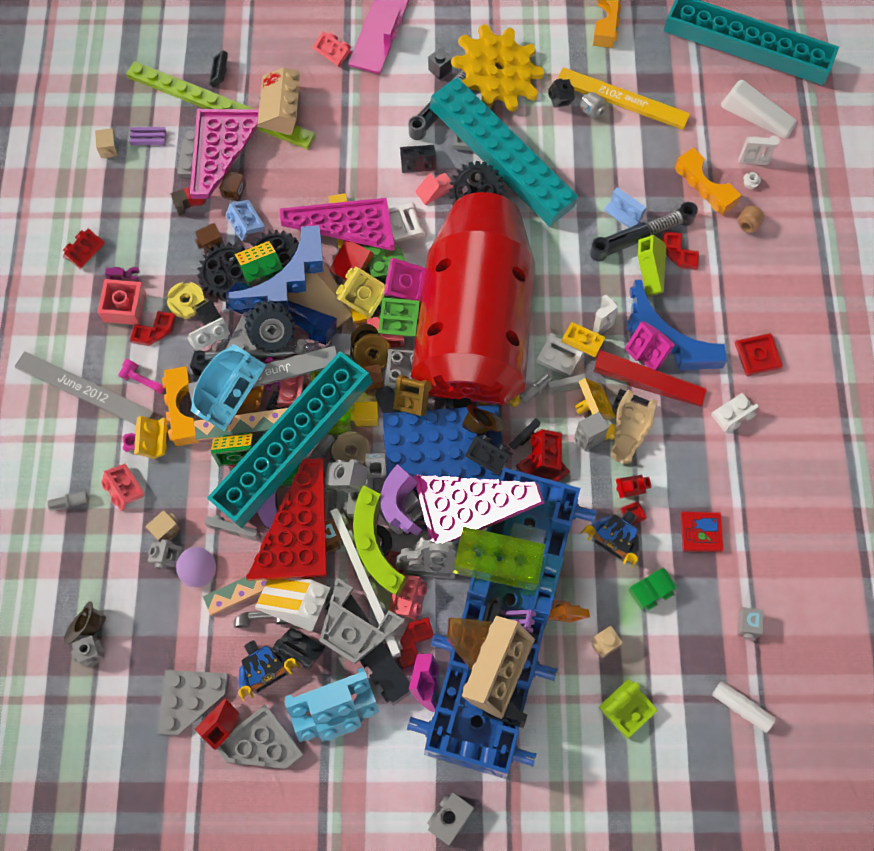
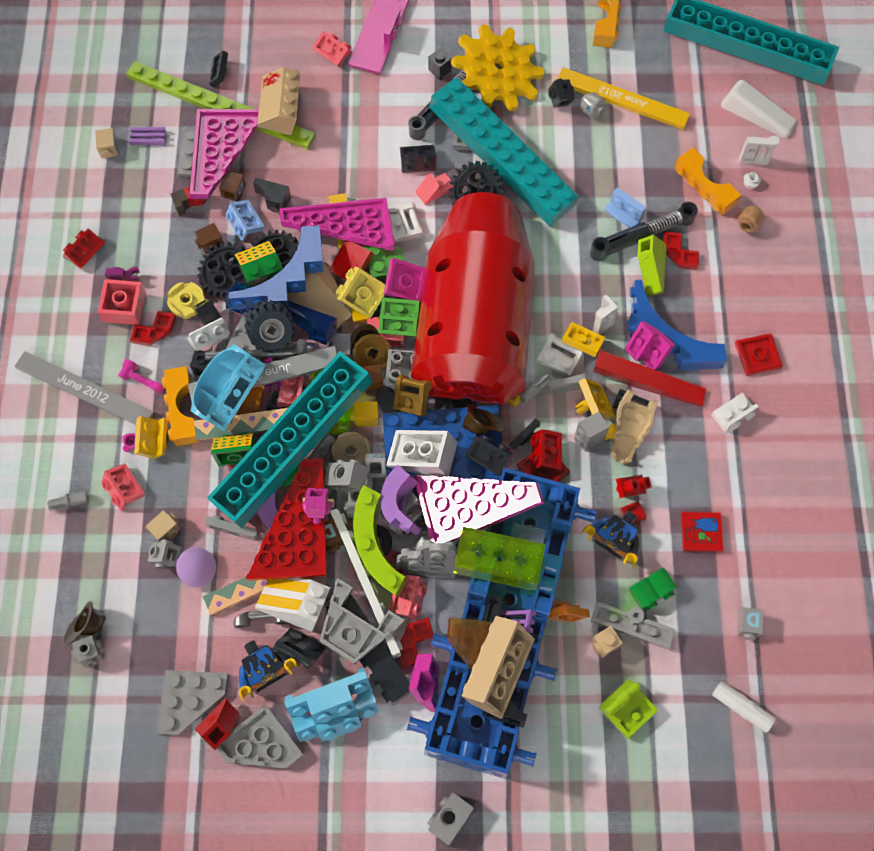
none -> black arch [253,177,291,213]
none -> dark pink piece [302,488,334,524]
none -> white slope [386,430,457,477]
none -> light grey hinge [590,602,675,650]

